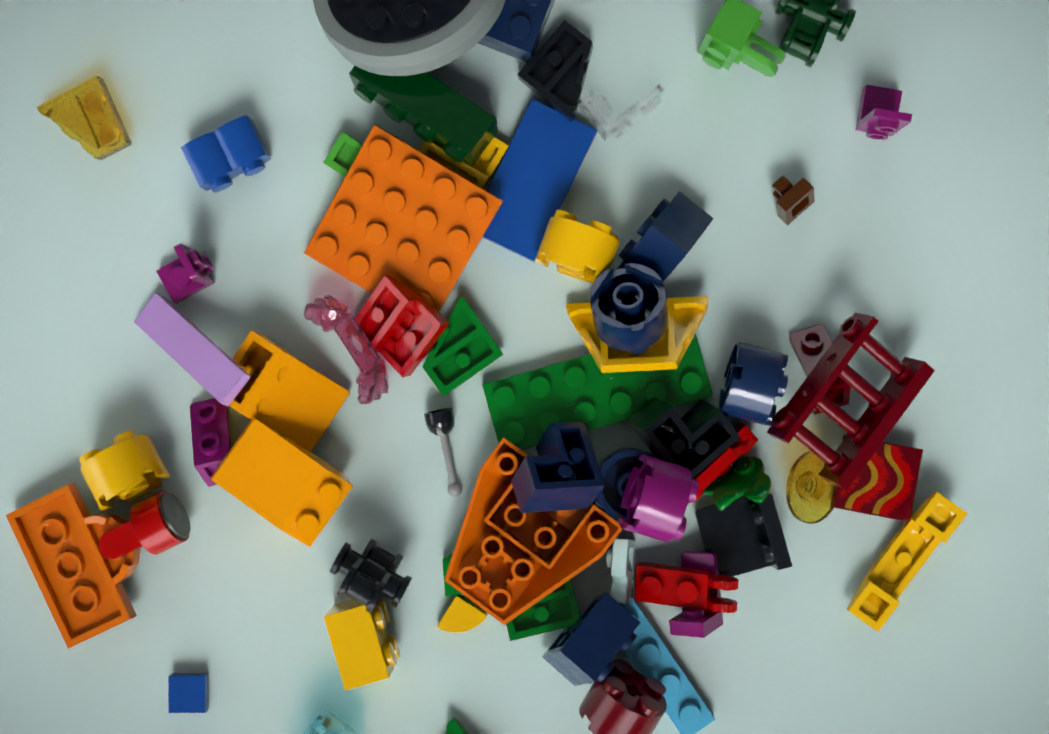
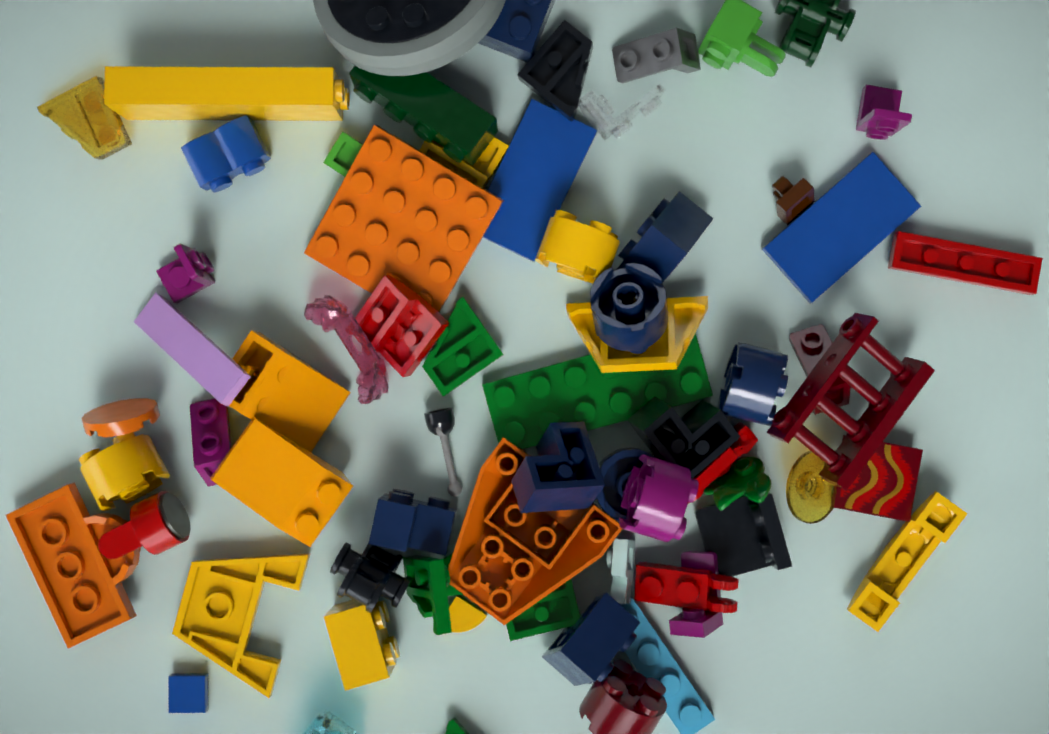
none -> orange tile [81,398,160,437]
none -> yellow brick [104,66,350,121]
none -> yellow wing [172,553,311,698]
none -> dark blue brick [368,489,457,556]
none -> green wing [403,555,452,635]
none -> flat silver bracket [612,28,701,83]
none -> blue tile [762,152,921,303]
none -> red plate [888,231,1043,295]

